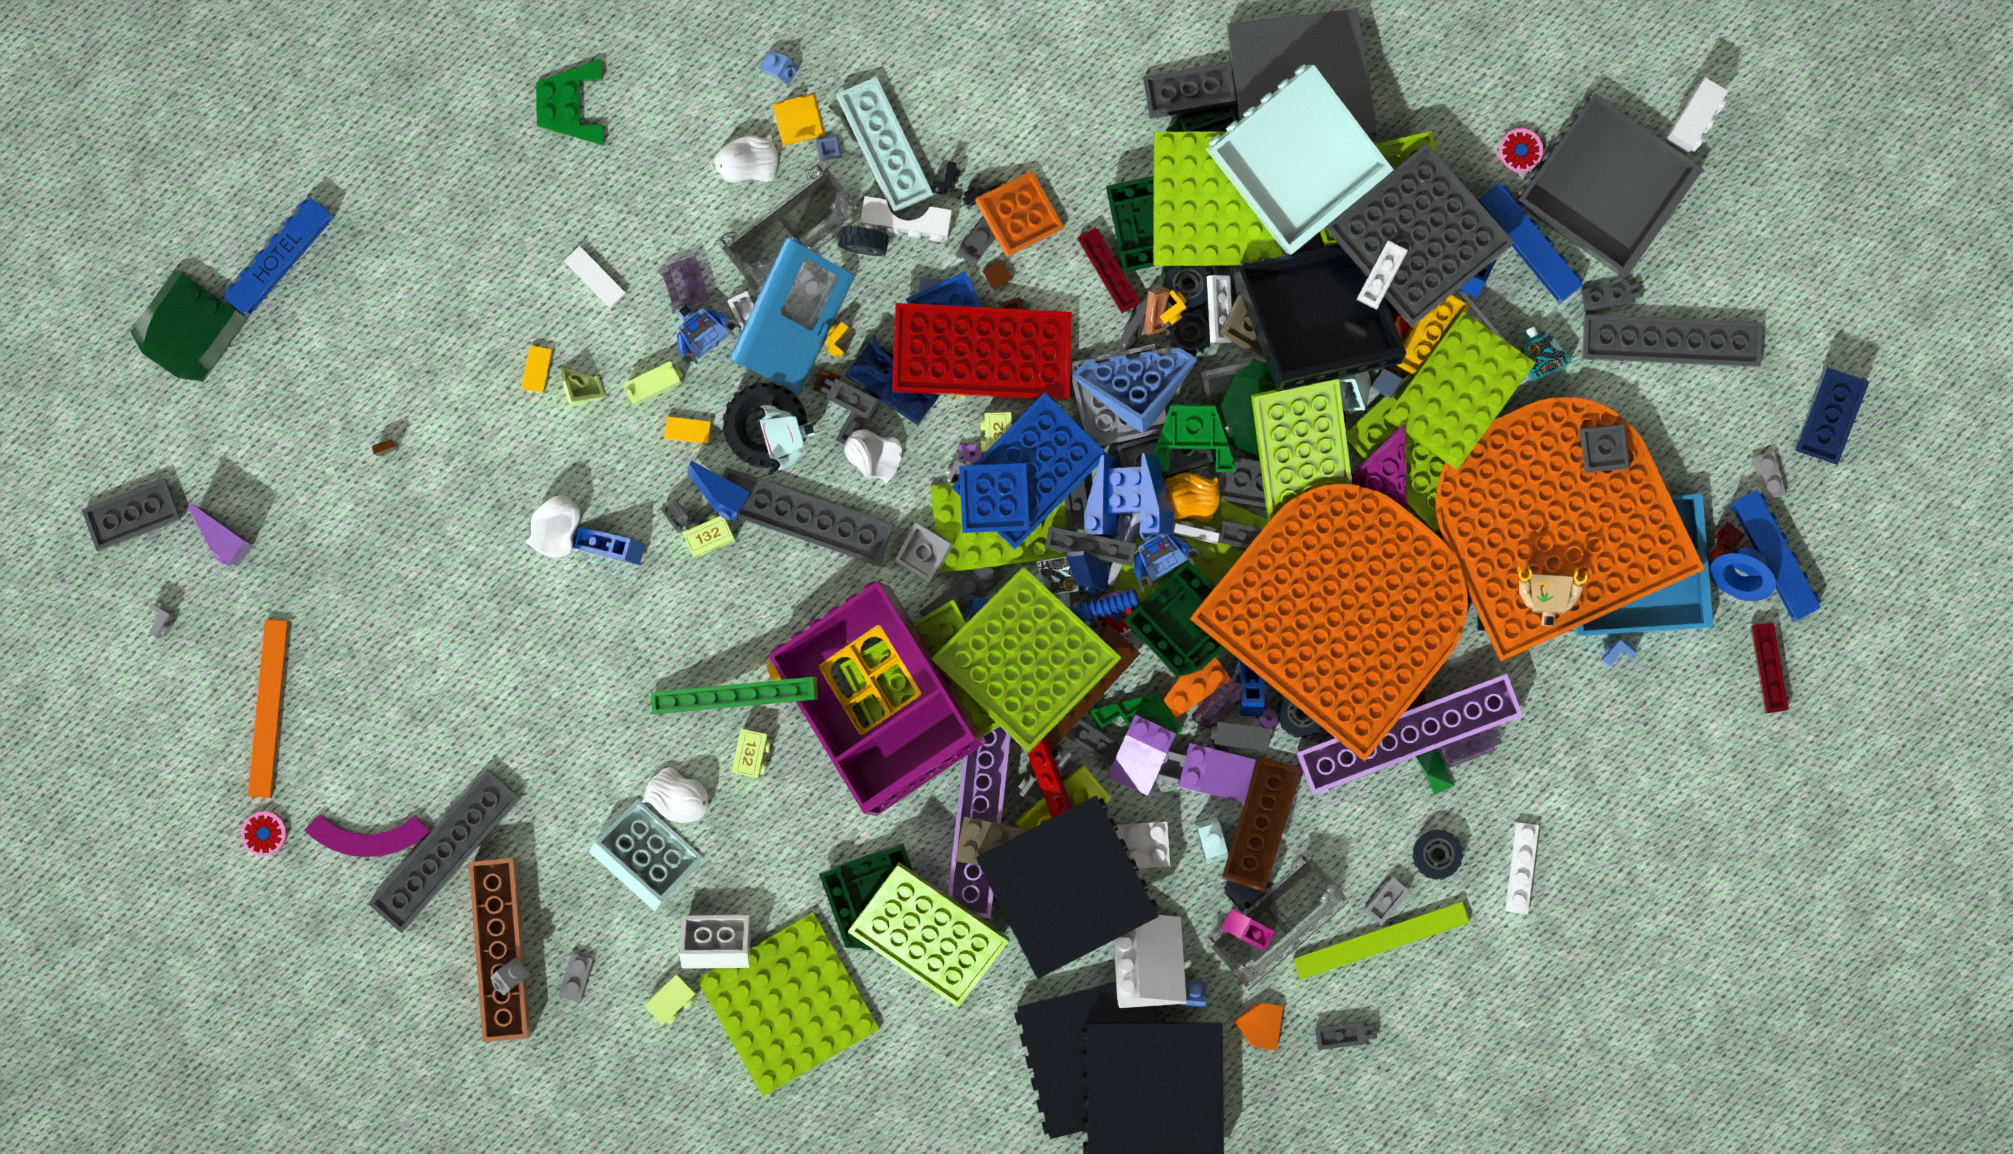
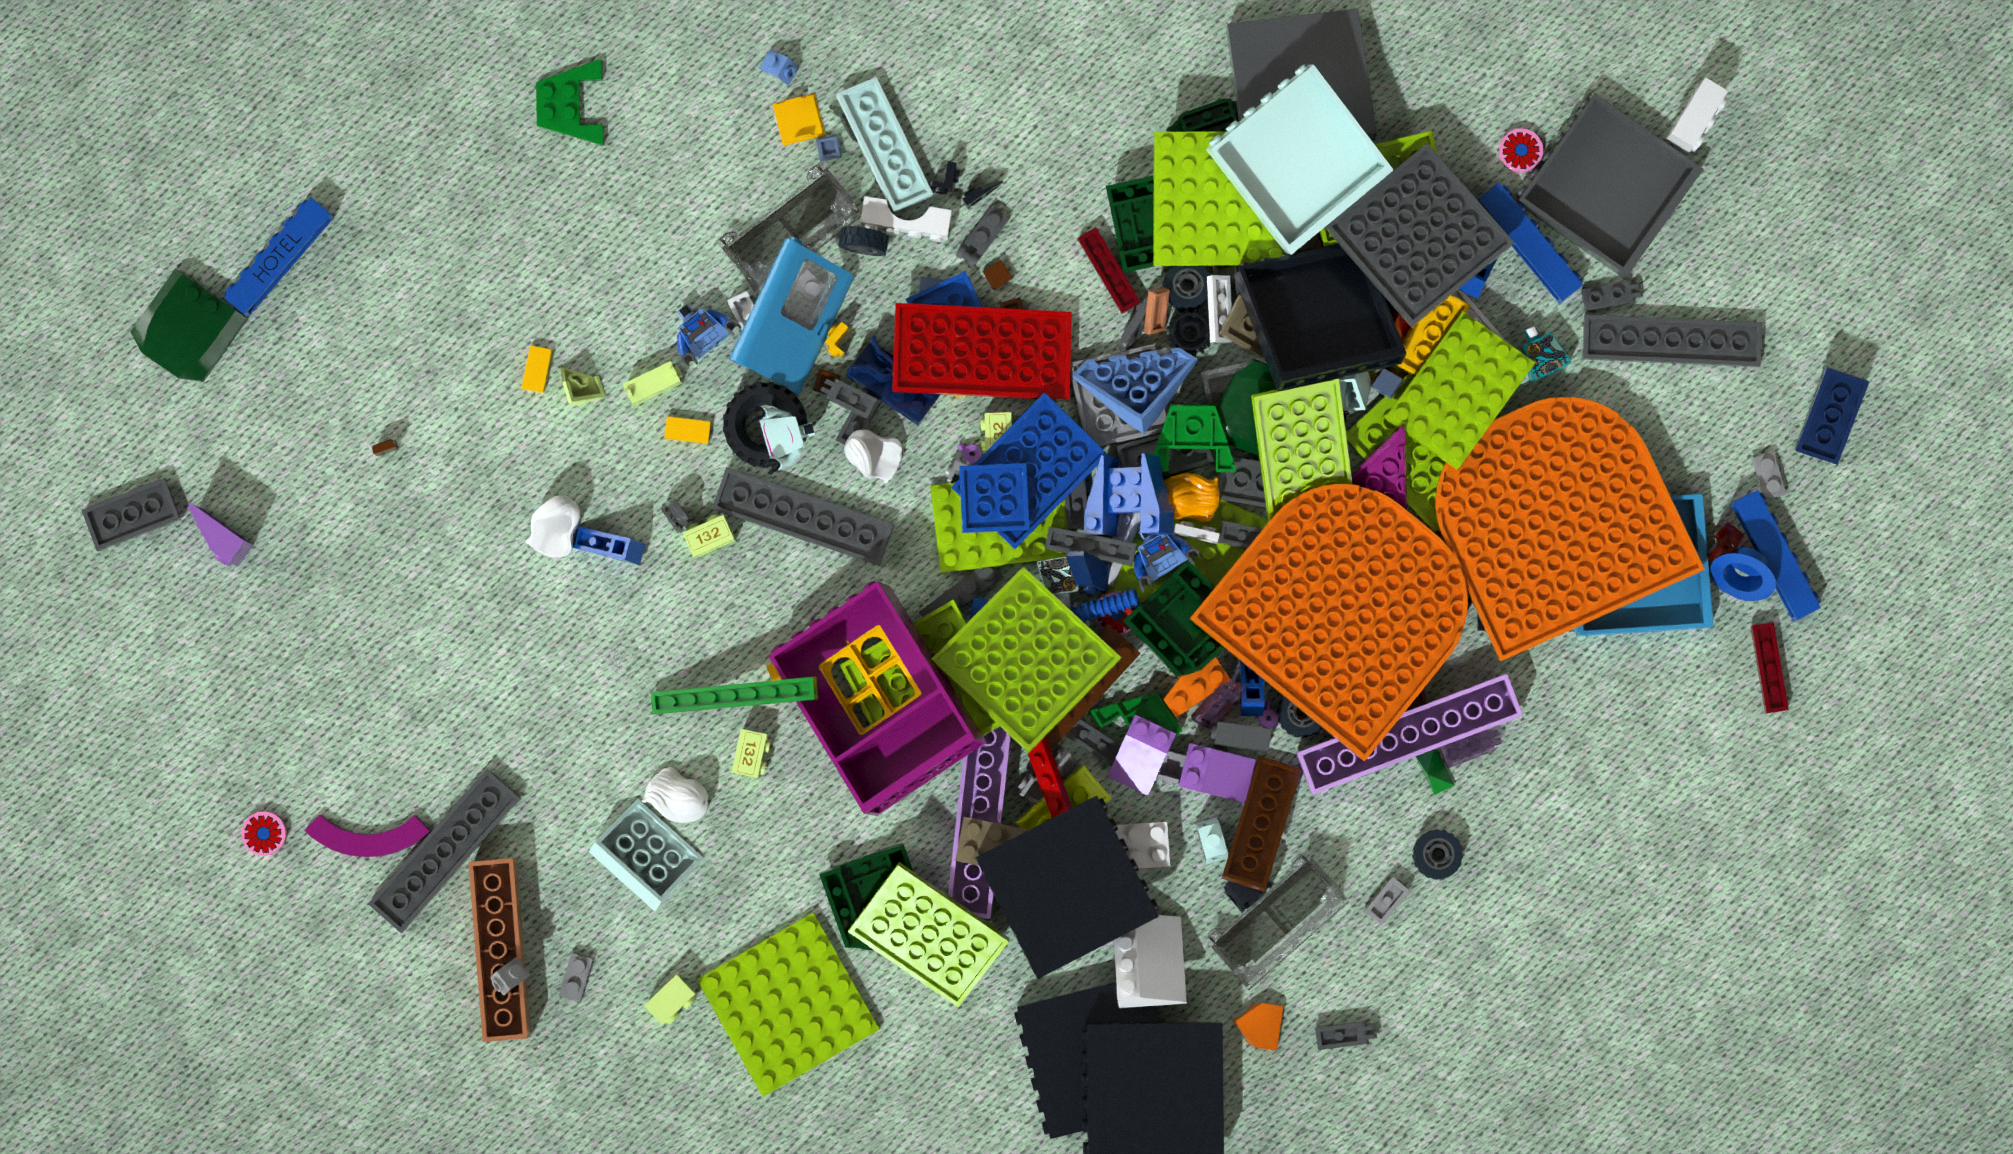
light grey bracket [148,602,174,638] -> none
orange tile [248,619,289,798] -> none
white tile [564,246,626,309] -> none
clear purple plate [658,256,710,311] -> none
white brick [679,915,751,968] -> none
blue slope [687,460,750,521] -> none
white piece [714,135,778,182] -> none
light grey tile [894,522,954,583] -> none
orange plate [975,171,1064,257] -> none
dark grey plate [1143,62,1237,119] -> none
yellow bracket [1160,290,1187,325] -> none
medium blue bracket [1182,980,1206,1008] -> none
dark pink slope [1222,909,1275,951] -> none
lime tile [1293,901,1470,980] -> none
white tile [1357,240,1408,310] -> none
white plate [1505,822,1539,914] -> none
tan torso [1517,565,1588,627] -> none
dark grey tile [1579,424,1630,474] -> none
medium blue bracket [1600,640,1637,667] -> none

